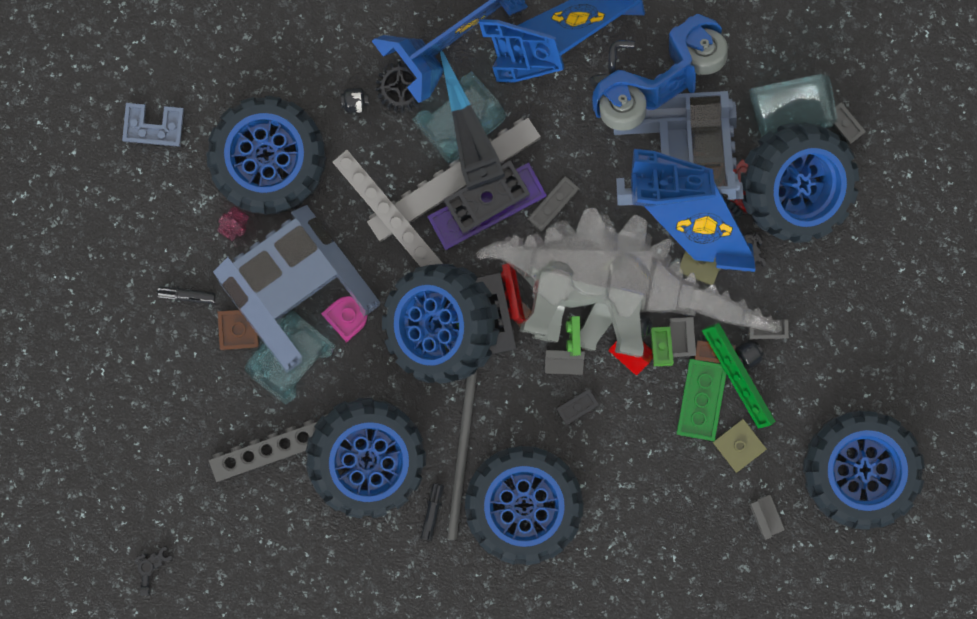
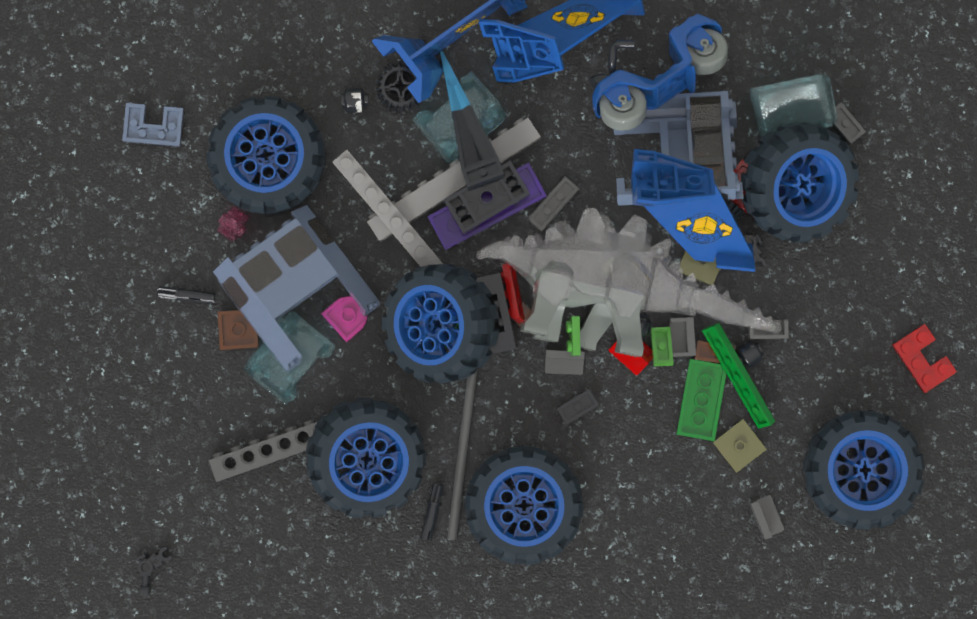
none -> red plate [892,324,957,393]

